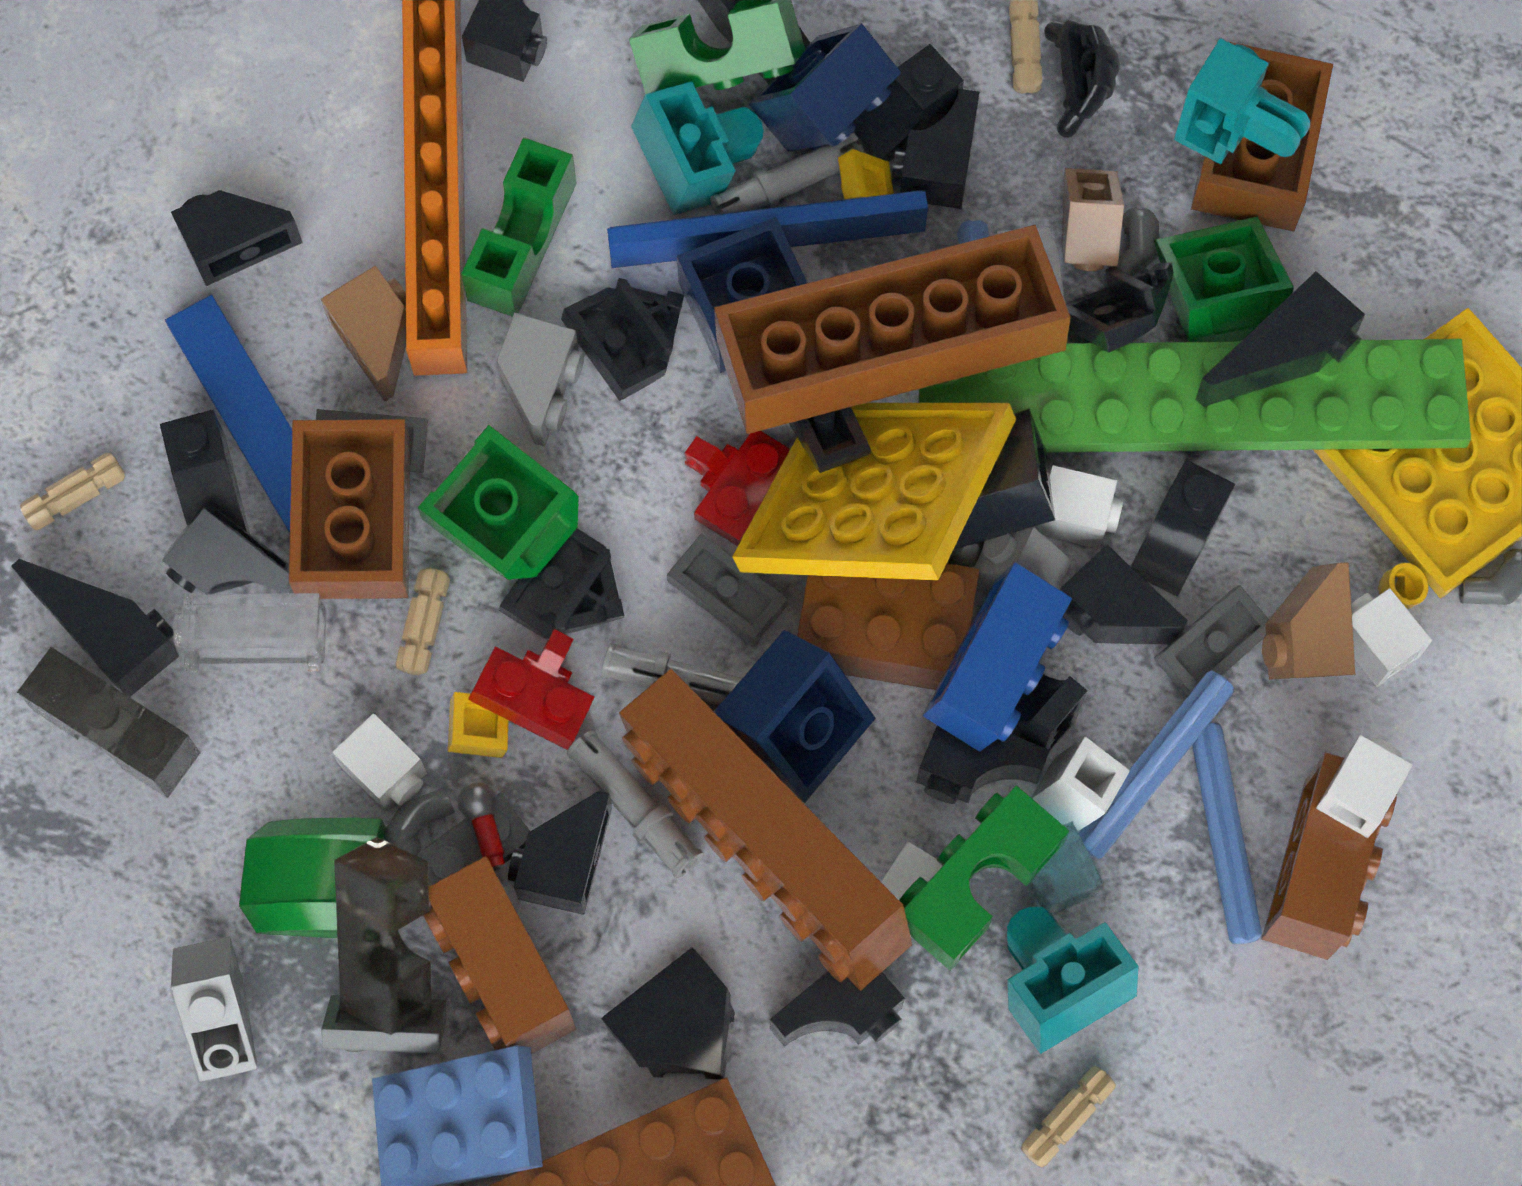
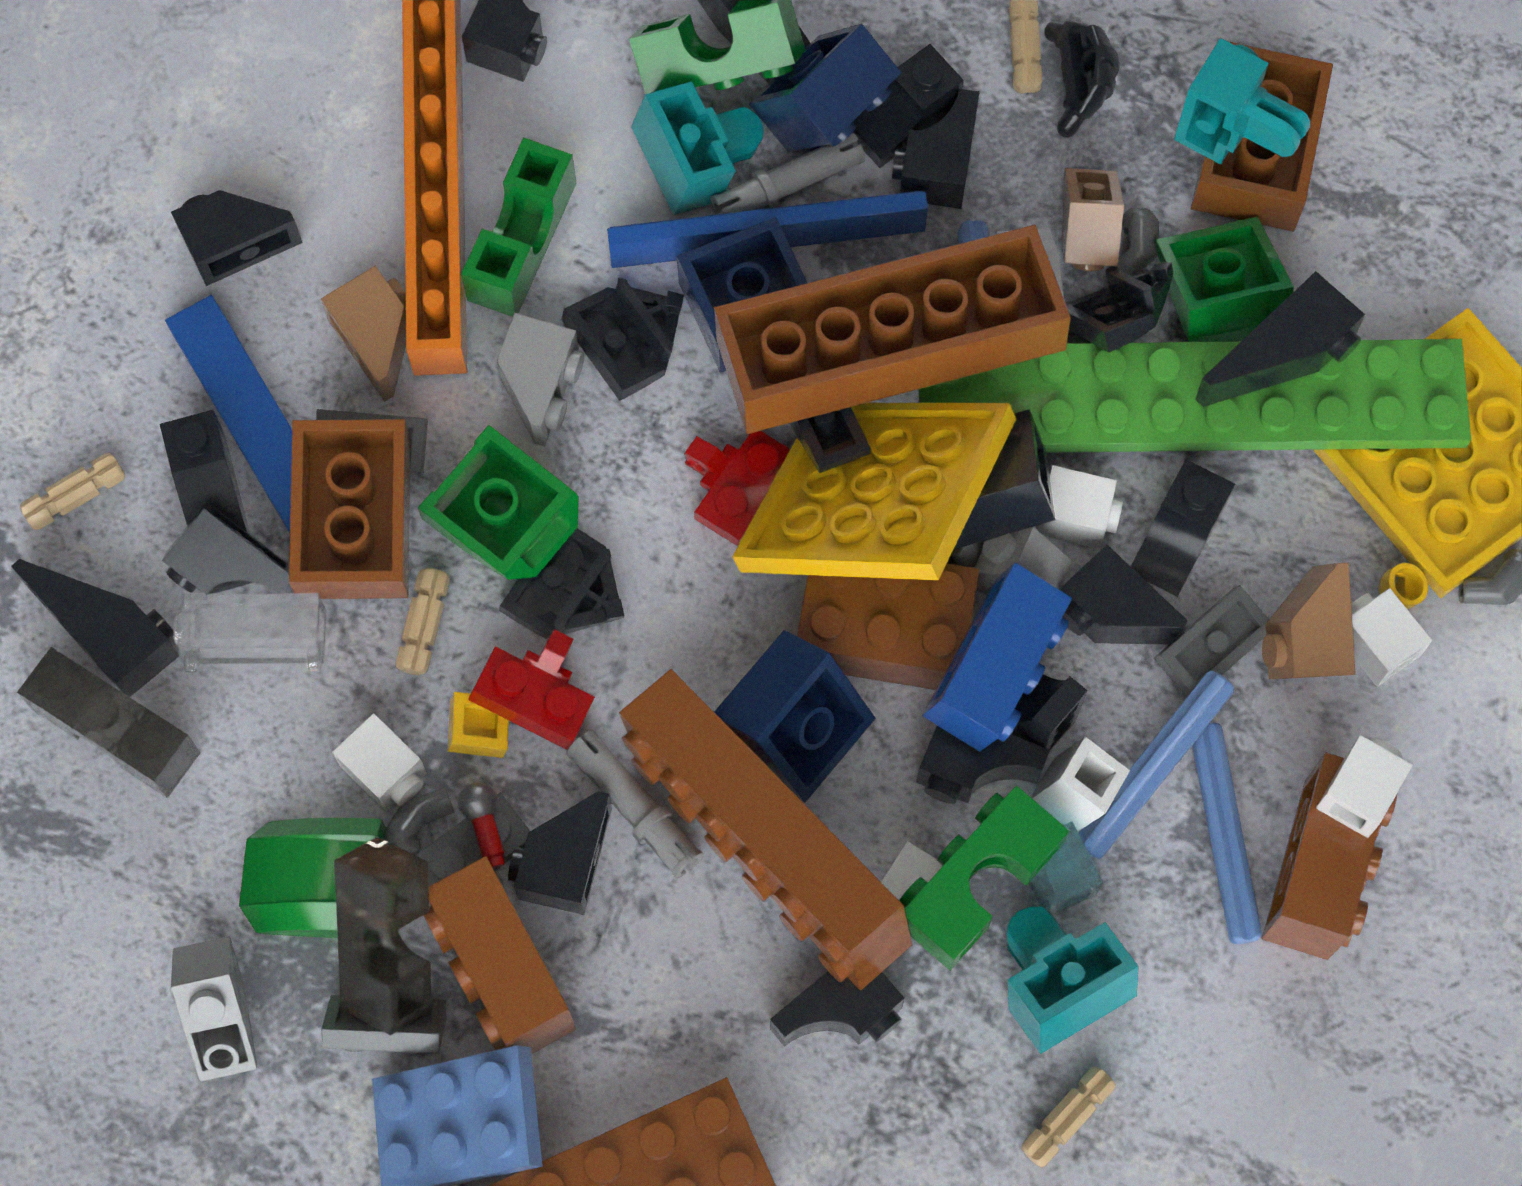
light grey pin [601,643,742,706] -> none
black slope [601,947,735,1080] -> none
dark grey plate [667,533,788,646] -> none
yellow plate [838,149,894,200] -> none

